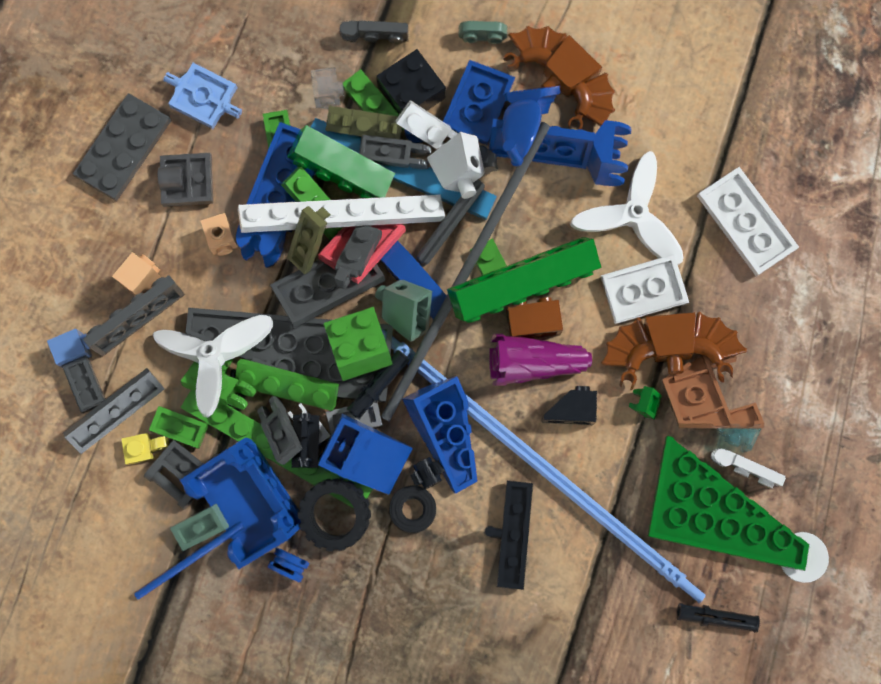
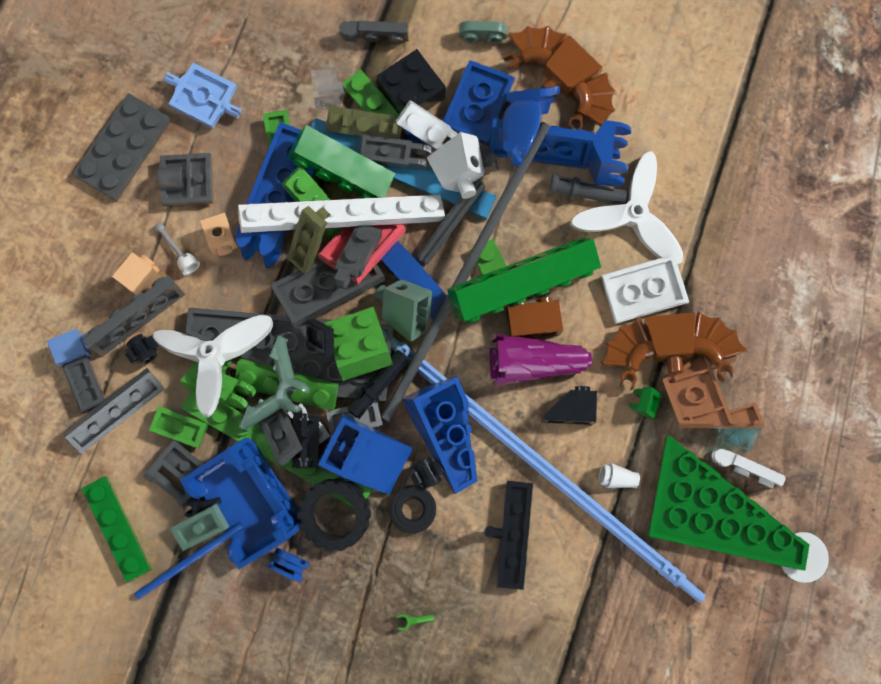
light yellow plate [121,433,170,465] -> none
black pin [676,603,760,633] -> none
white plate [697,167,799,277] -> none
none -> green plate [81,476,152,583]
none -> black gear [125,334,159,366]
none -> hinge [155,223,200,276]
none -> black hand [182,497,222,517]
none -> sand green piece [239,335,309,431]
none -> black tile [306,319,335,356]
none -> bright green hand [396,614,434,630]
none -> dark grey pin [549,173,627,205]
none -> white cone [599,463,640,488]

